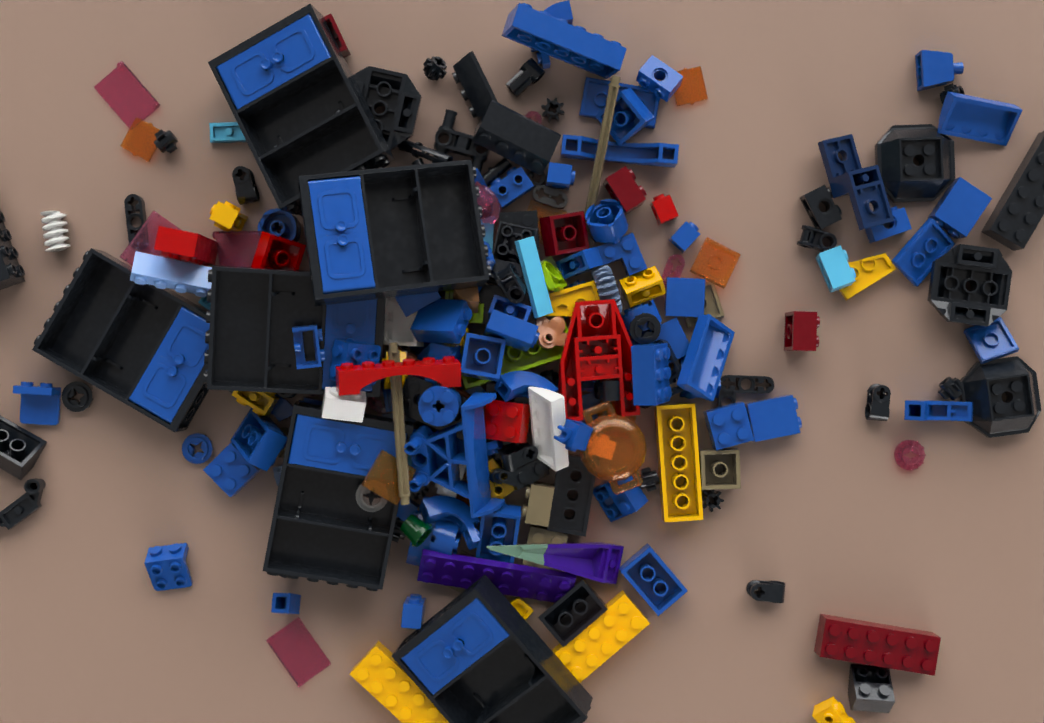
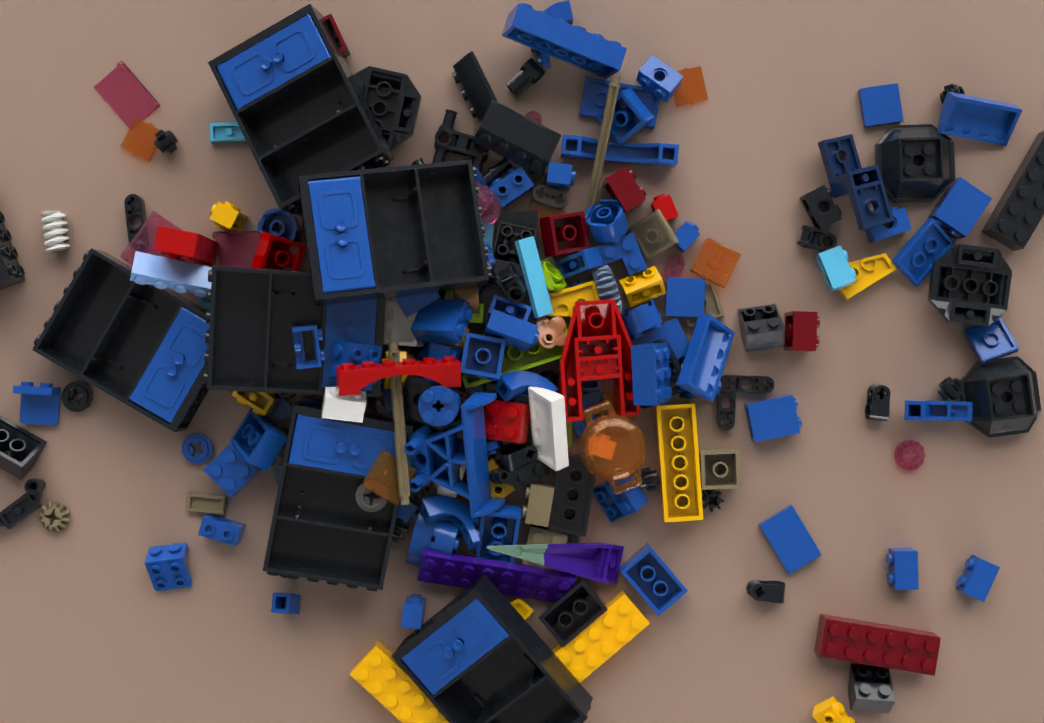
black piece [232,166,260,205] -> none
clear pink piece [266,617,331,687] -> none
black pin [398,140,453,163] -> none
dark green piece [400,515,433,547] -> none
black gear [423,56,447,81] -> none
black gear [541,98,564,122] -> none
blue brick [554,419,593,452] -> none
black piece [594,380,621,401] -> none
black gear [629,313,661,344] -> none
blue brick [703,402,754,450] -> none
blue torso [915,50,964,91] -> none
none -> dark tan gear [39,501,70,532]
none -> dark tan tile [186,492,227,515]
none -> blue brick [198,514,246,546]
none -> dark tan tile [628,209,679,261]
none -> black slope [738,304,785,352]
none -> blue tile [758,505,822,574]
none -> blue tile [858,83,903,128]
none -> blue brick [886,548,919,590]
none -> blue brick [956,554,1000,602]

